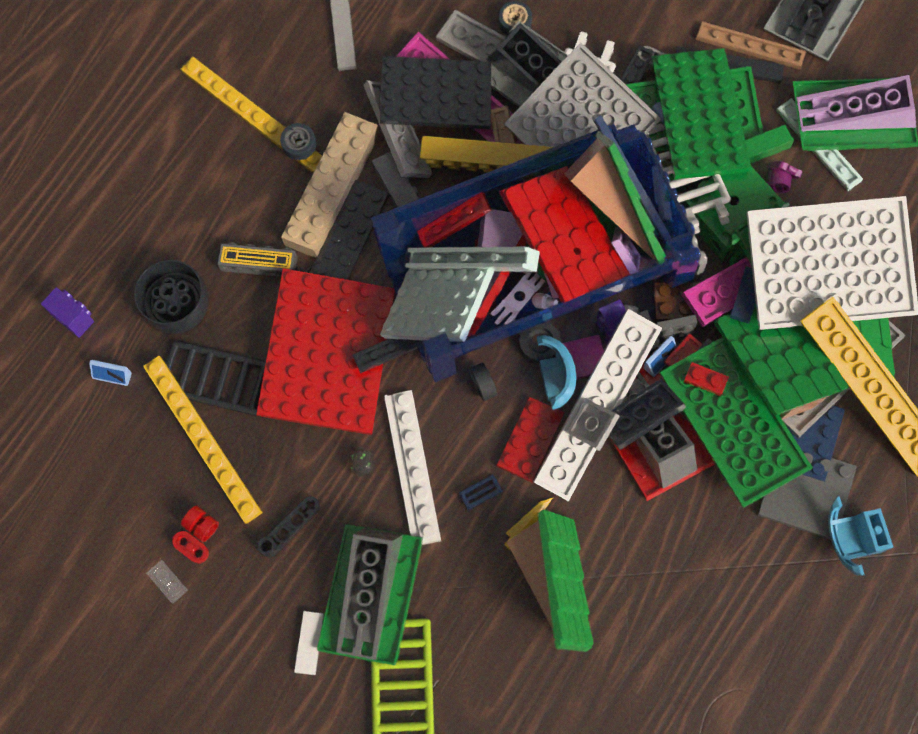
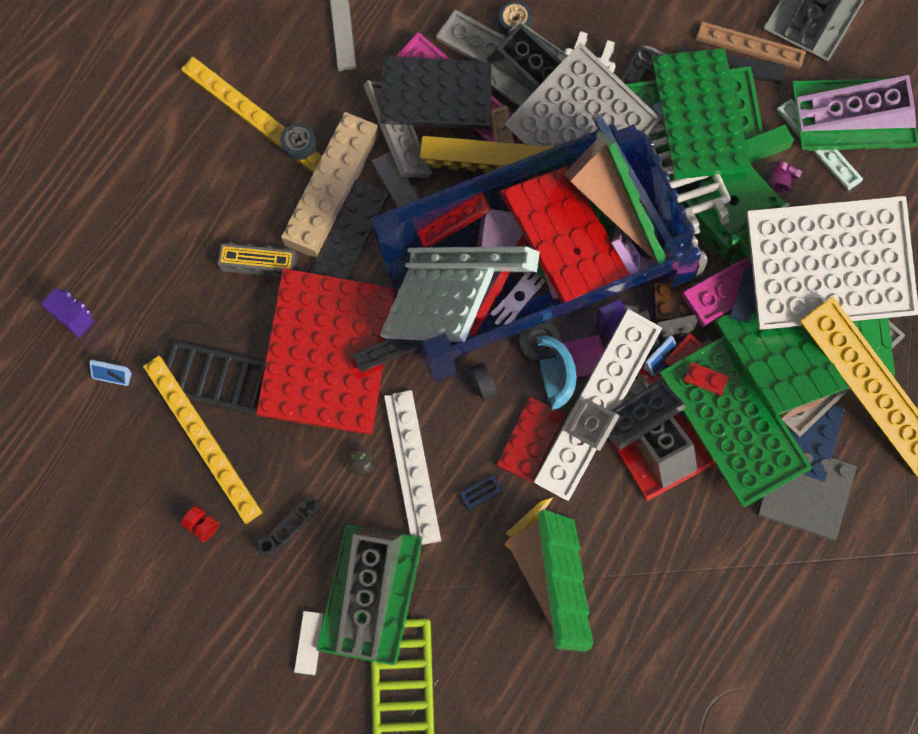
black wheel [134,260,209,335] -> none
clear plate [146,560,188,603] -> none
red plate [172,531,209,564] -> none
white cylinder [532,293,558,309] -> none
dark azure piece [828,496,893,576] -> none

